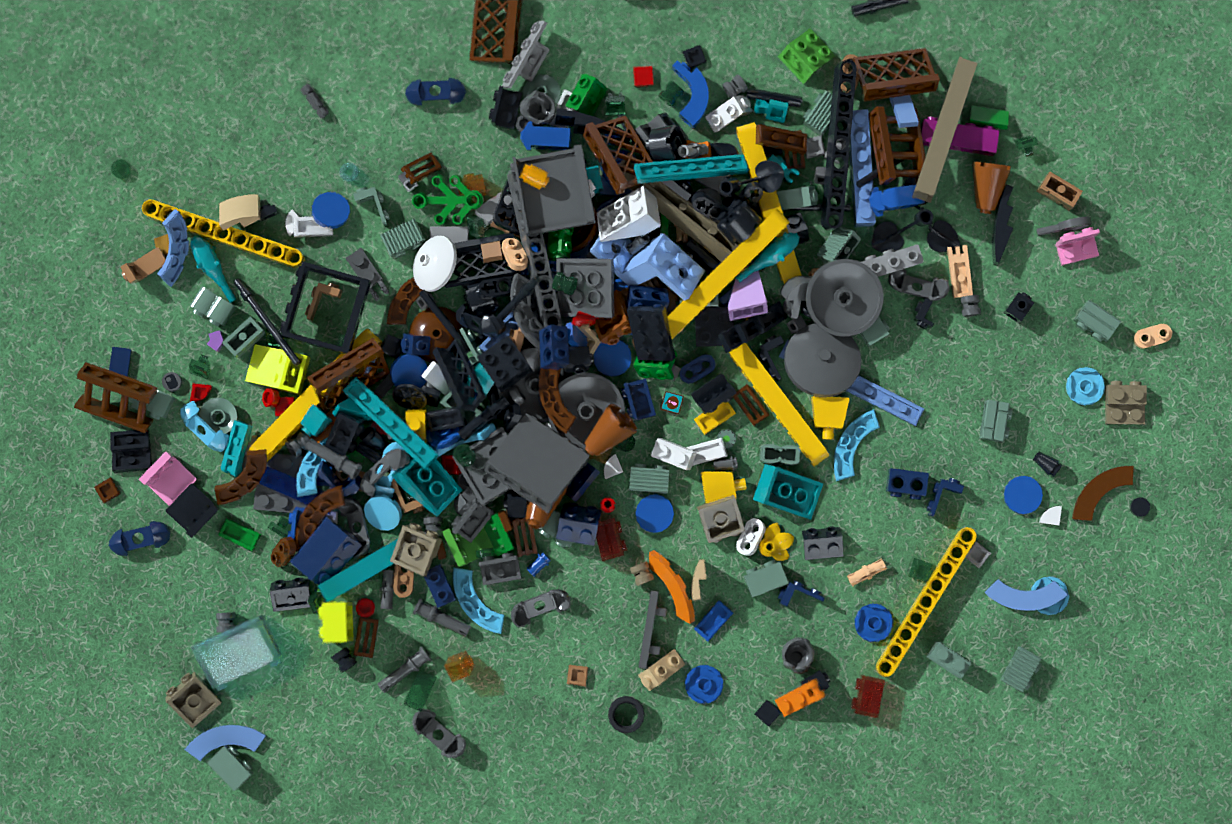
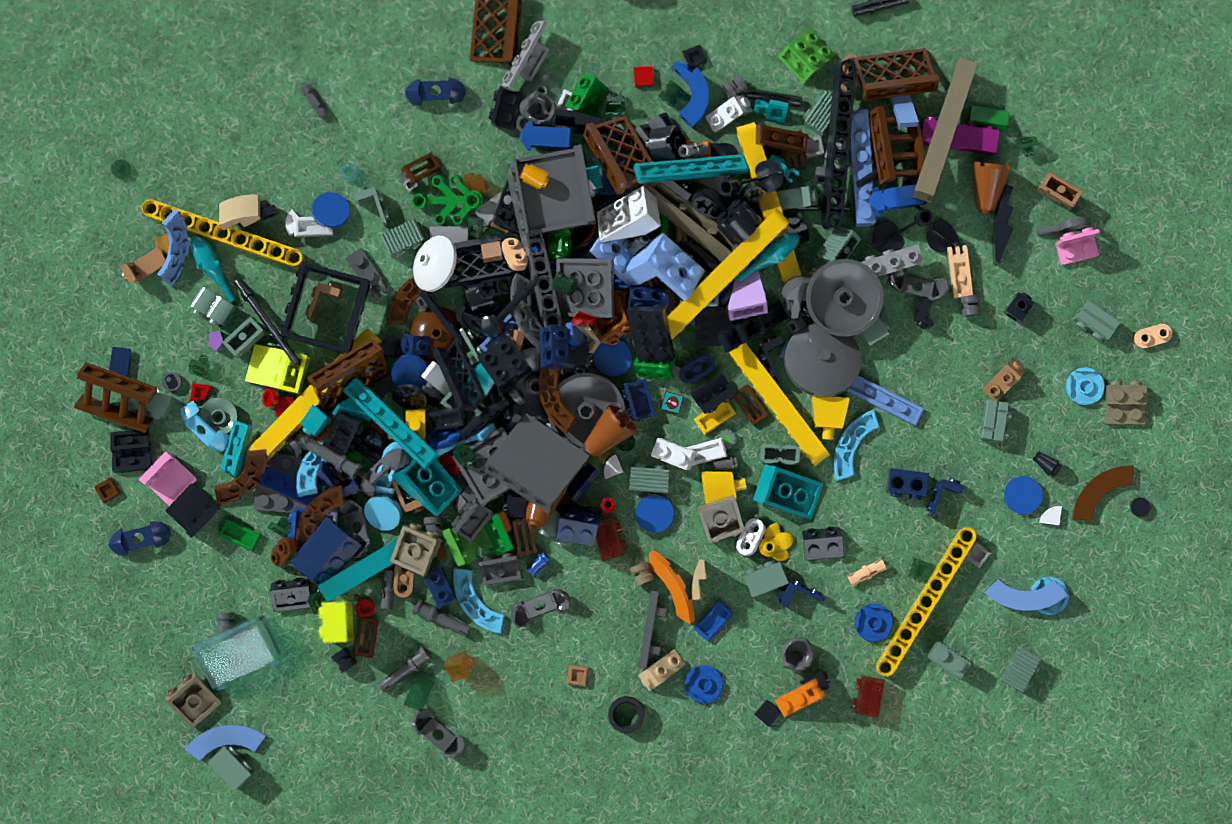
none -> medium nougat bracket [983,358,1026,401]

